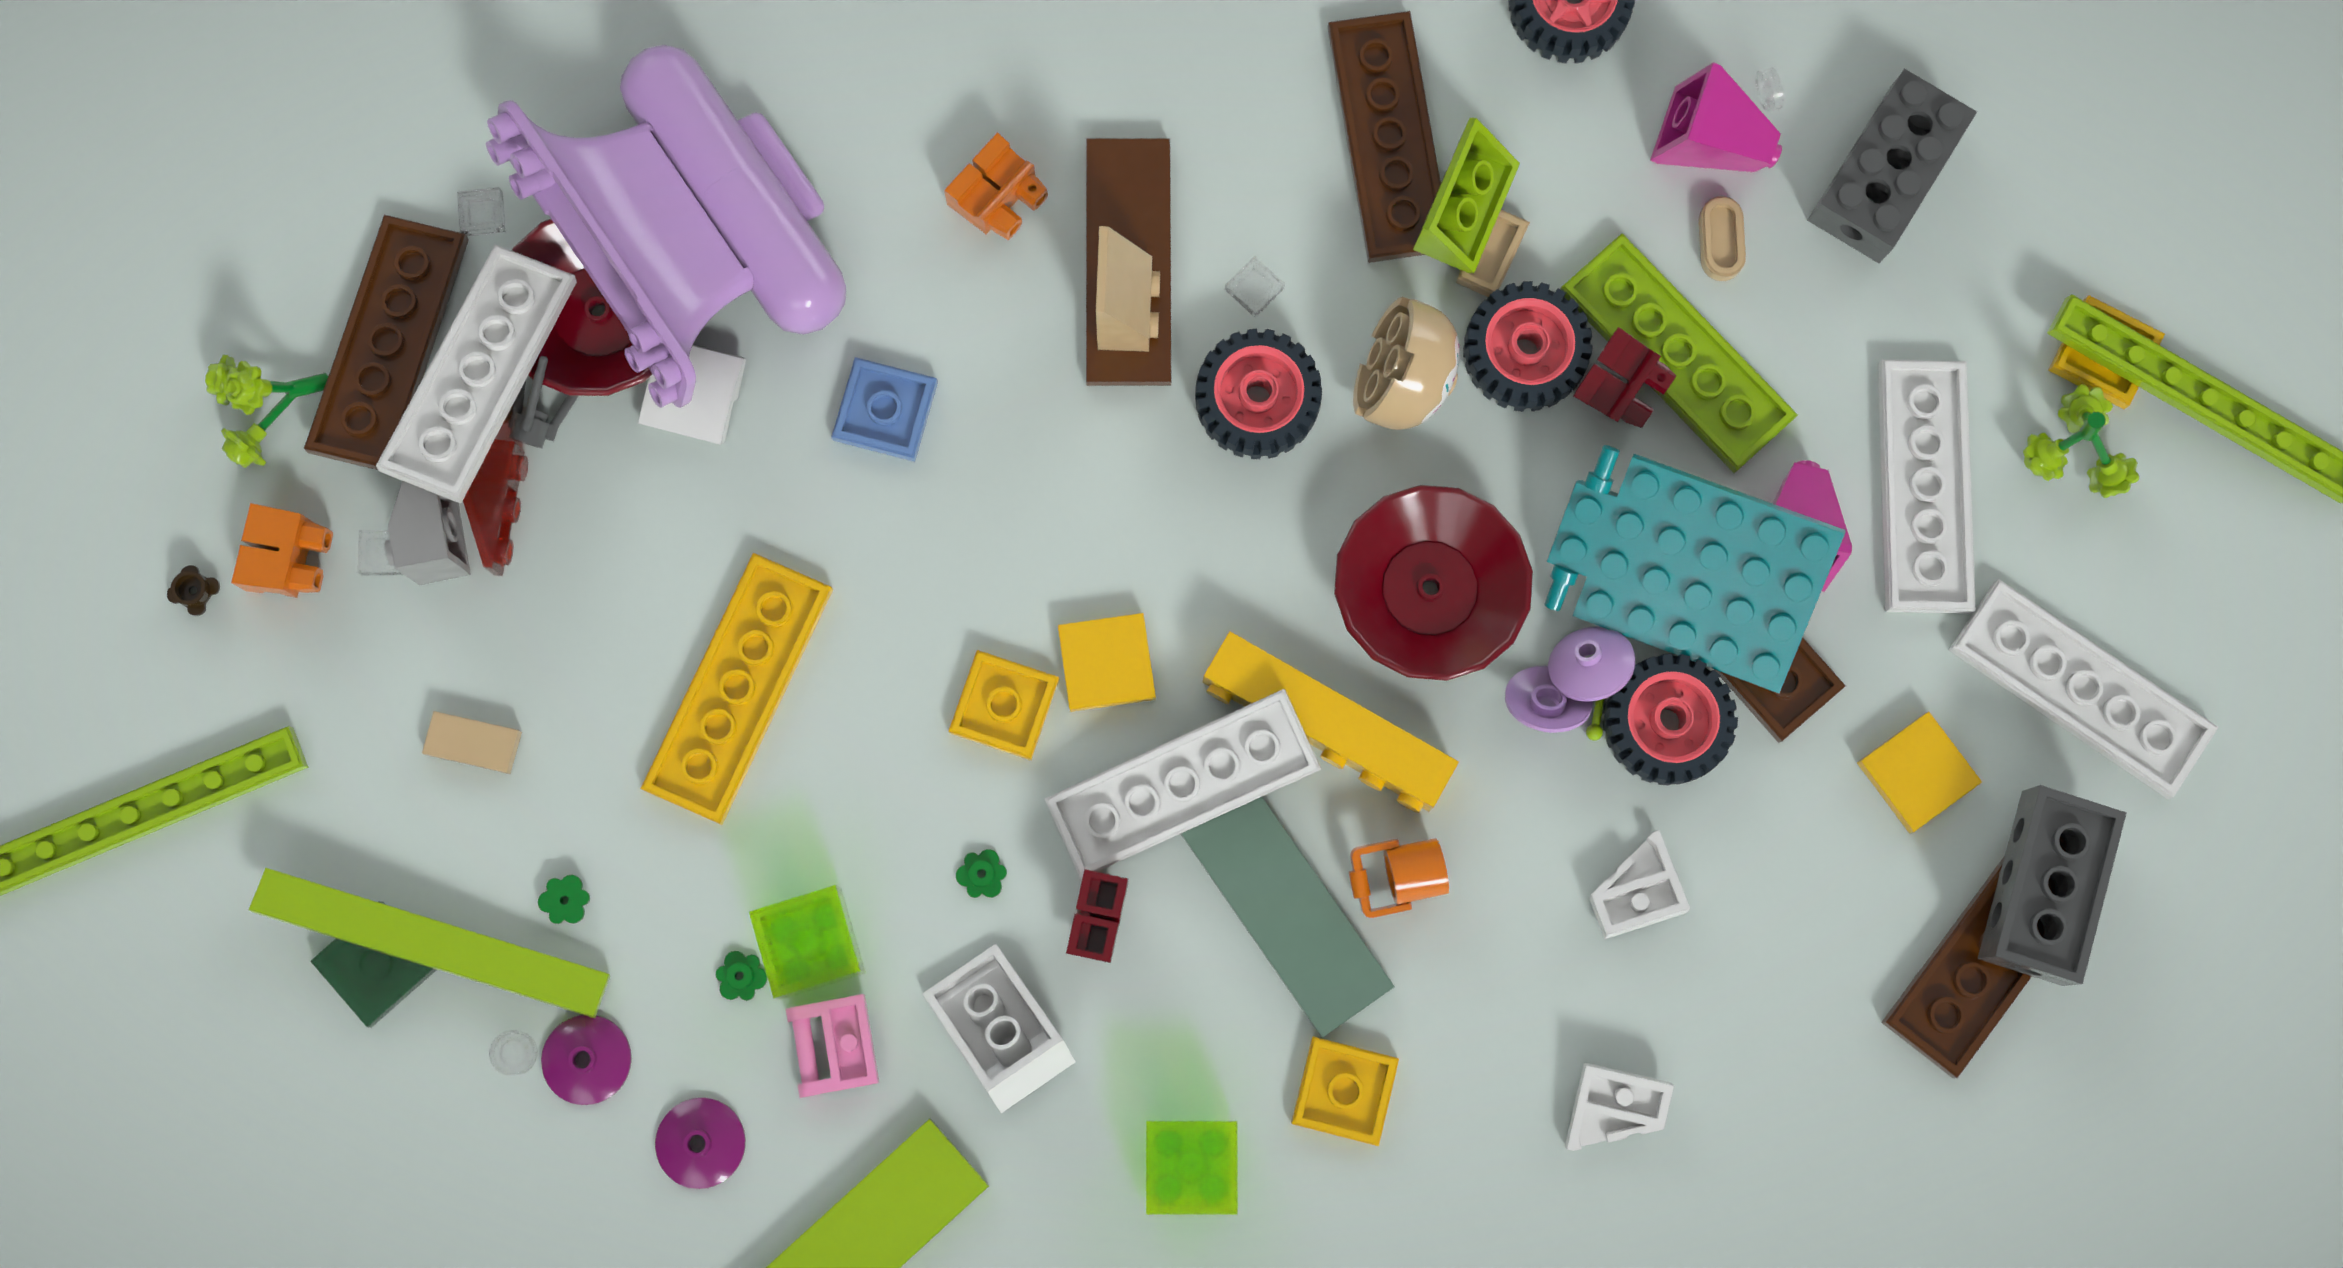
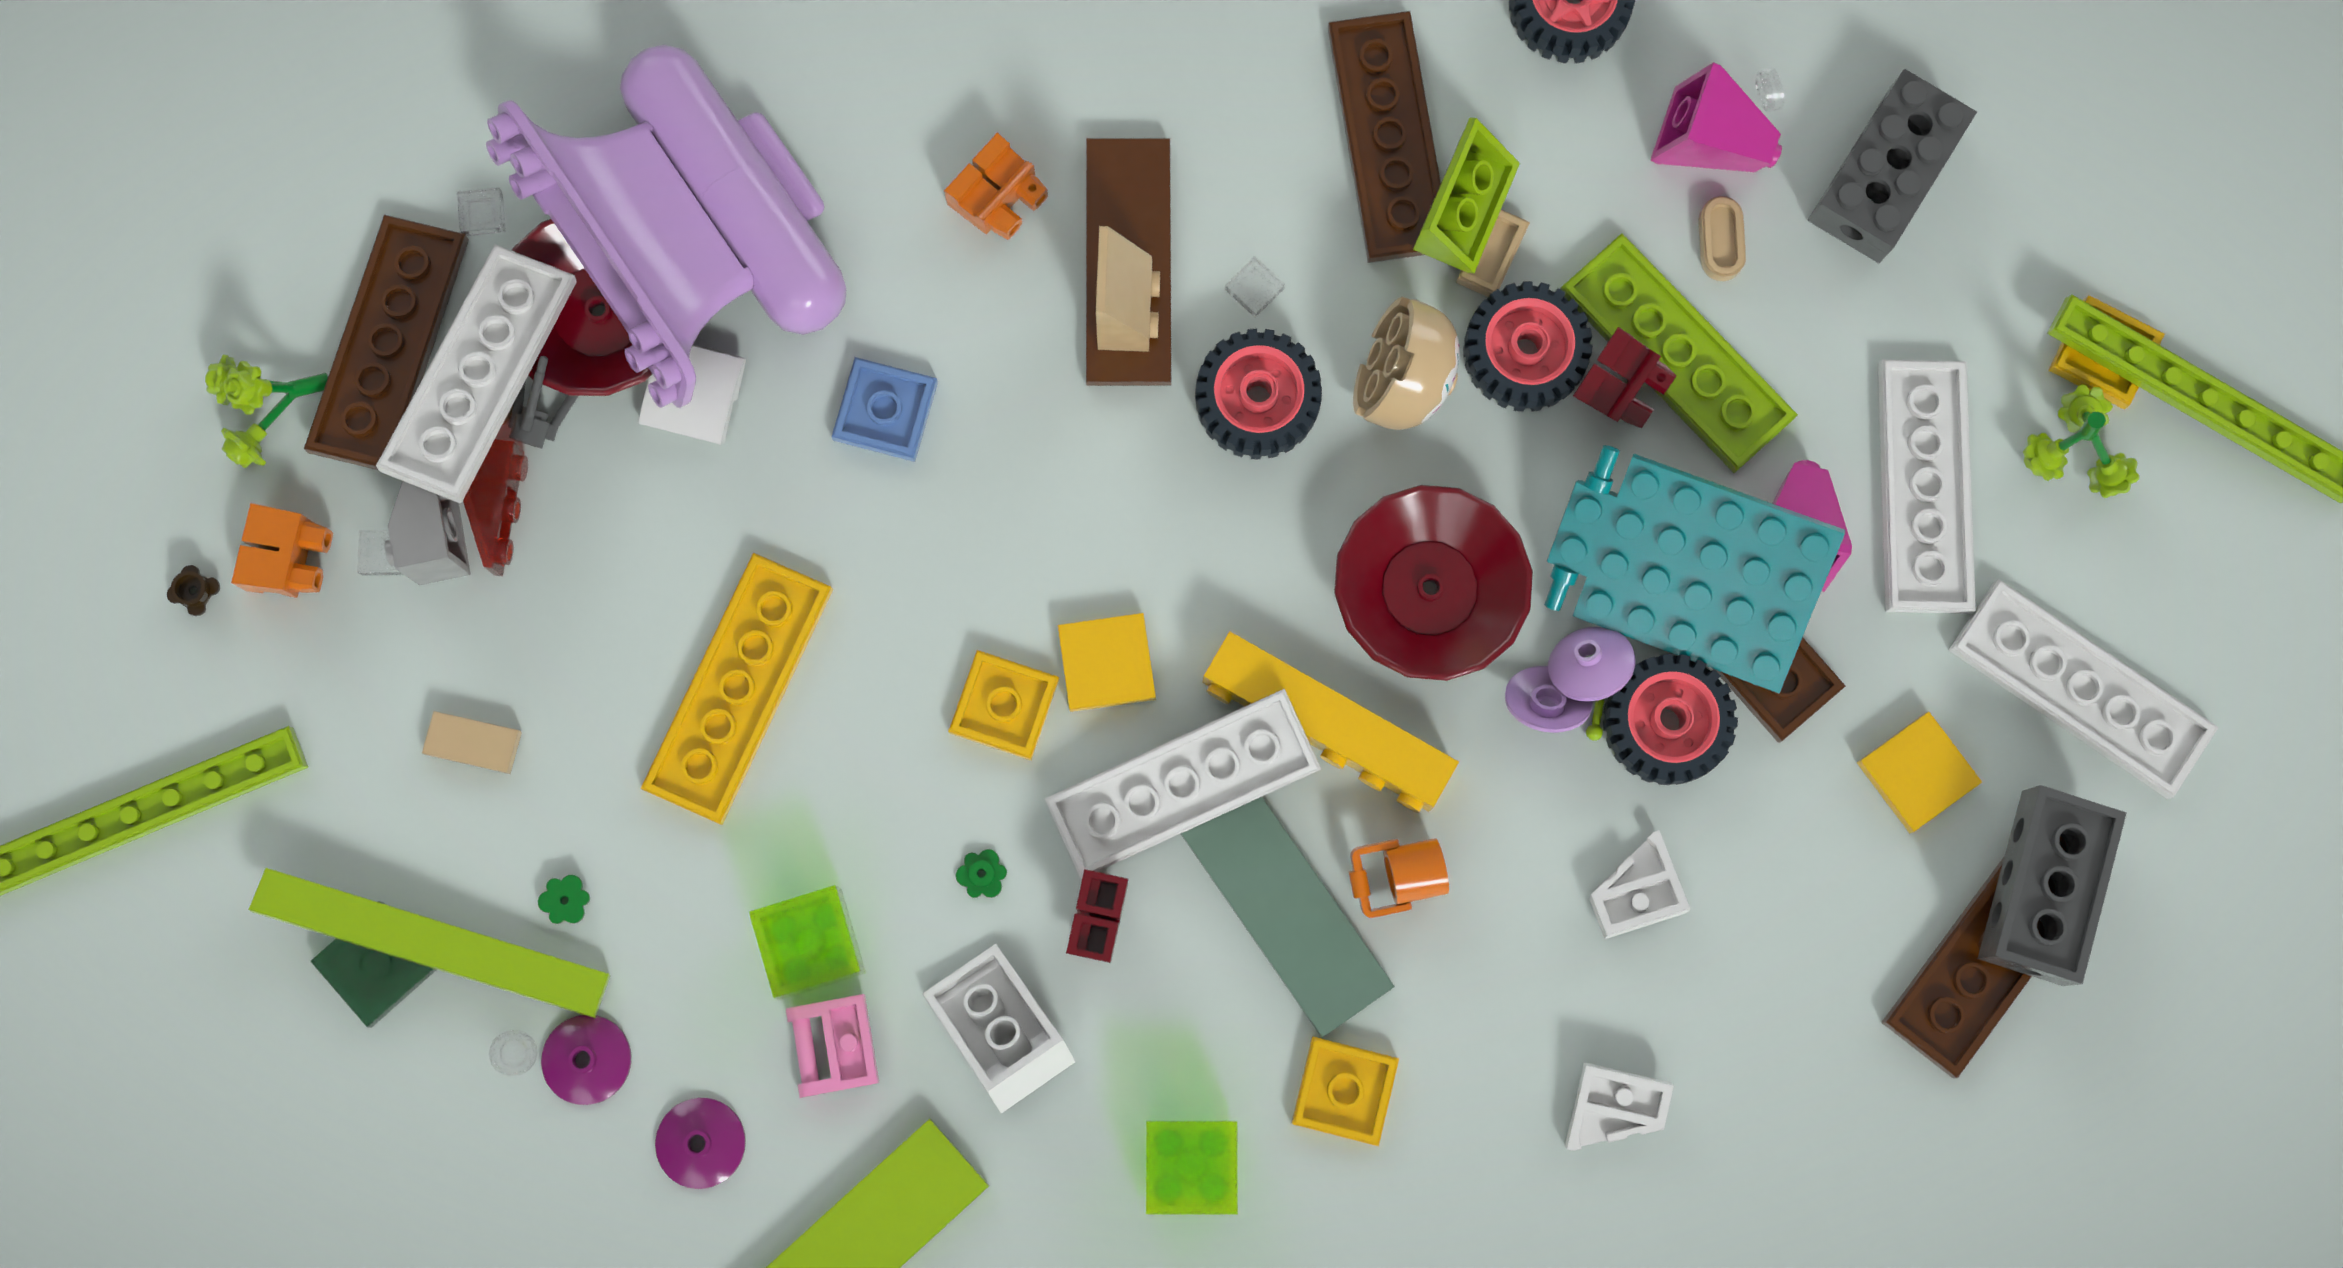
green plant [715,951,767,1001] -> none

